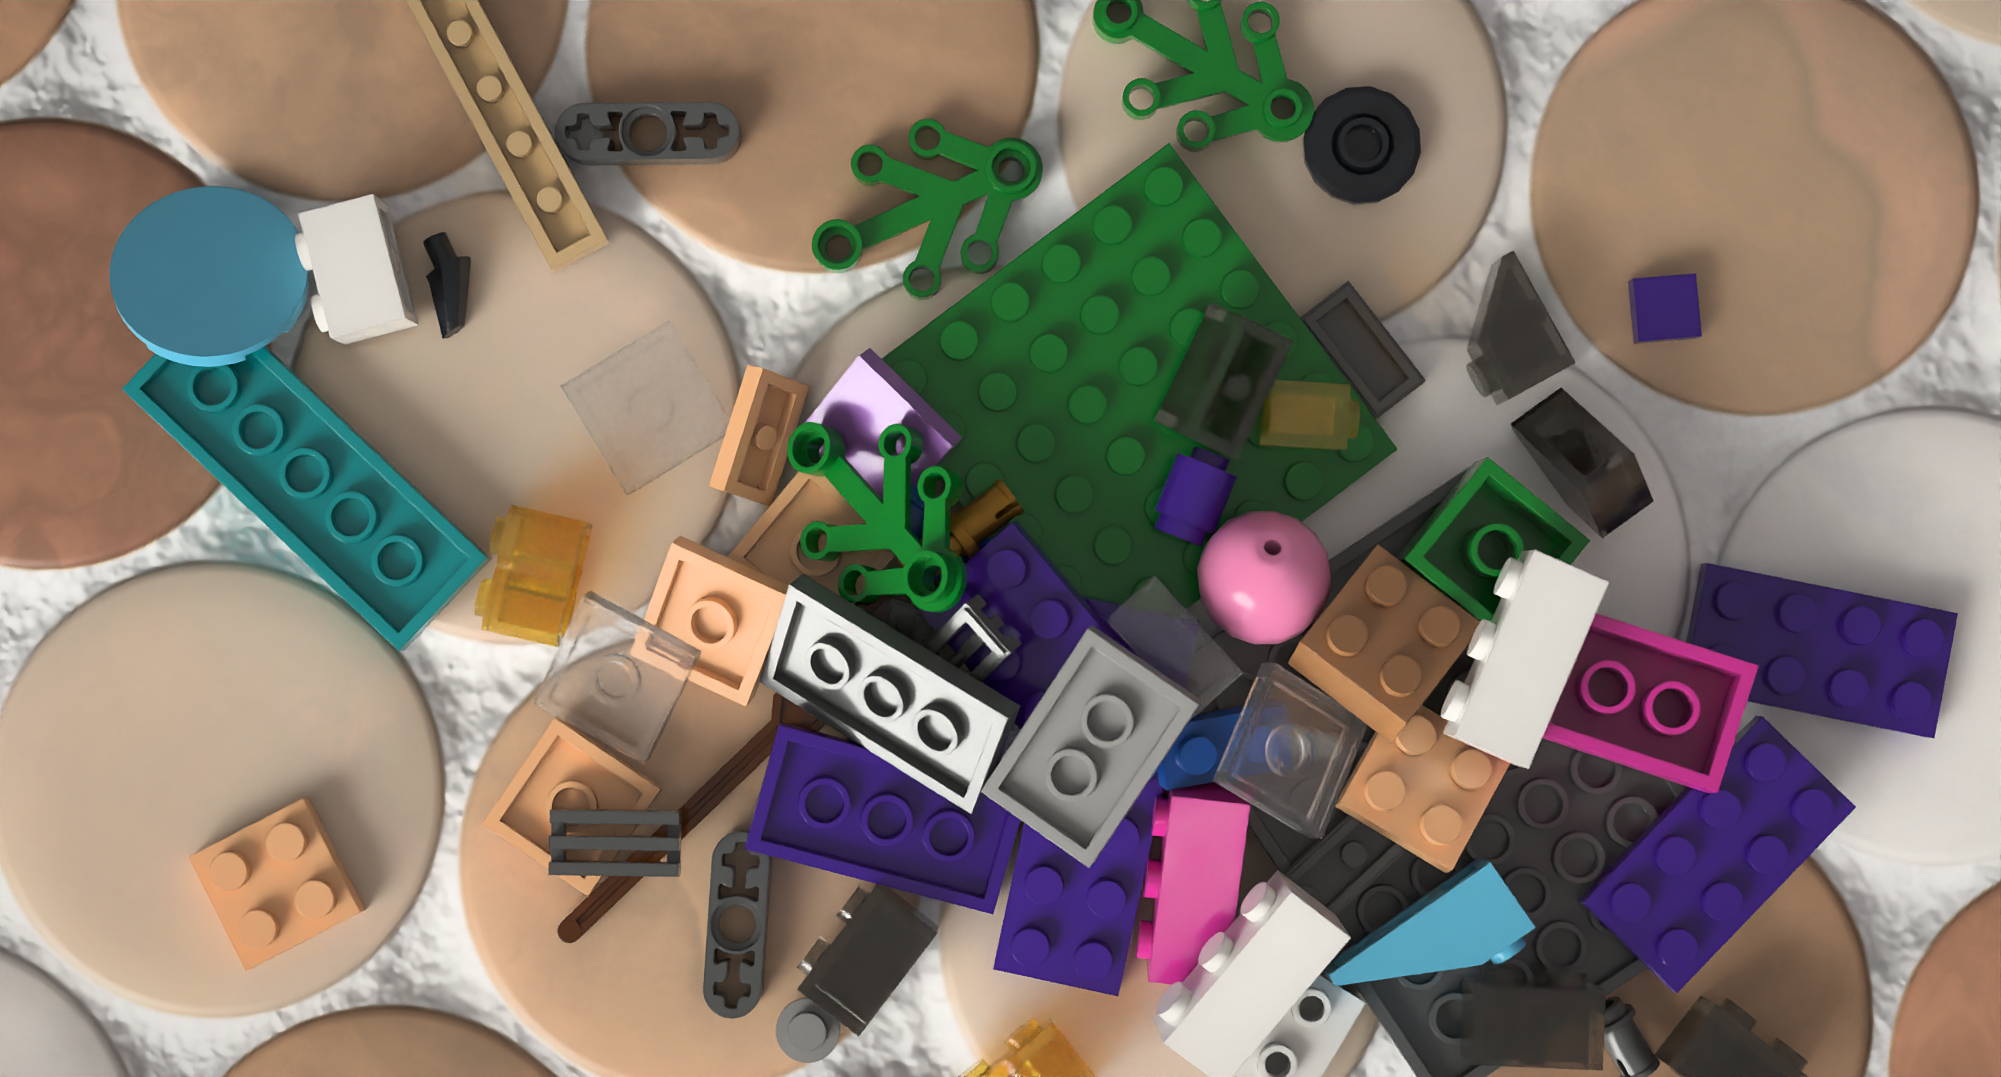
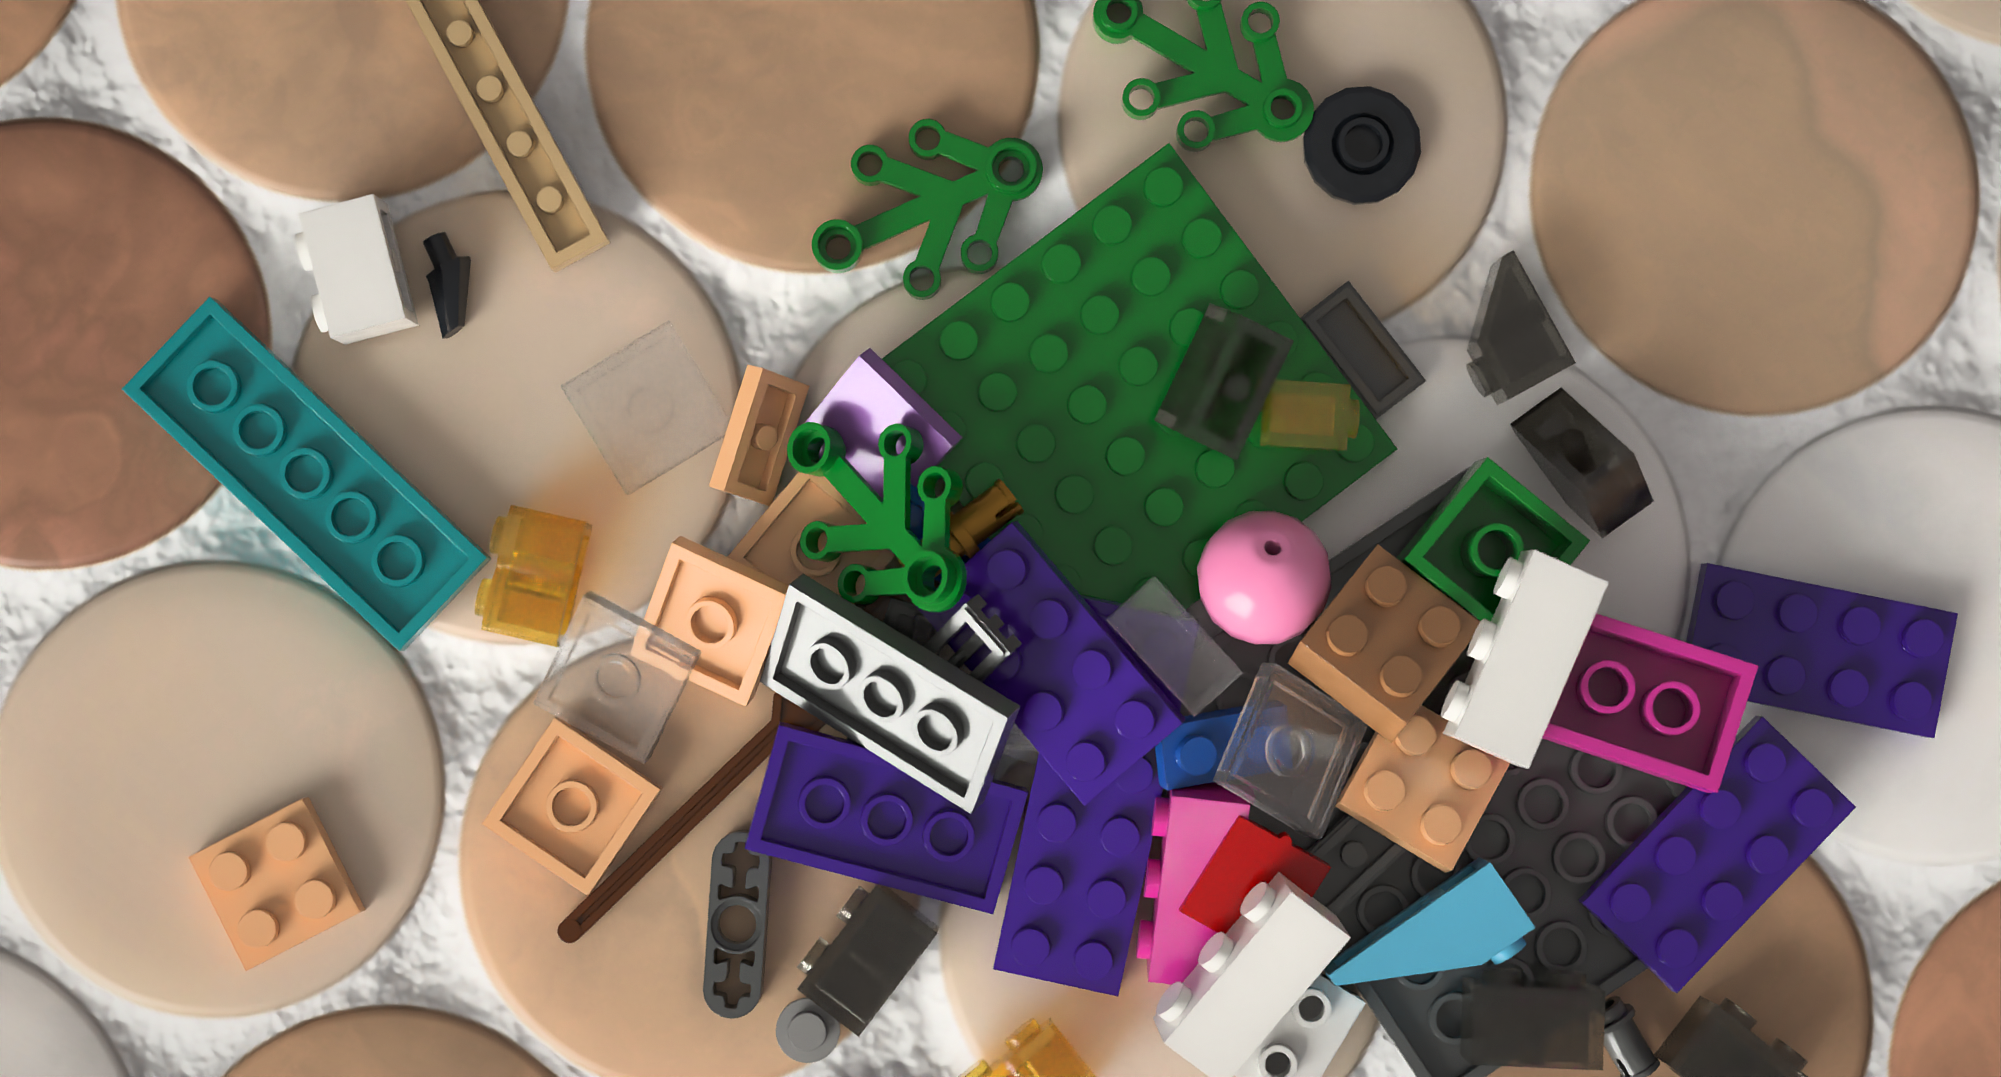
medium azure tile [109,186,310,367] -> none
dark grey tile [548,809,682,877] -> none
dark grey beam [555,102,742,165] -> none
light grey plate [980,626,1203,868] -> none
dark purple brick [1154,446,1237,547] -> none
dark purple tile [1628,273,1702,344] -> none
none -> red piece [1179,815,1331,934]

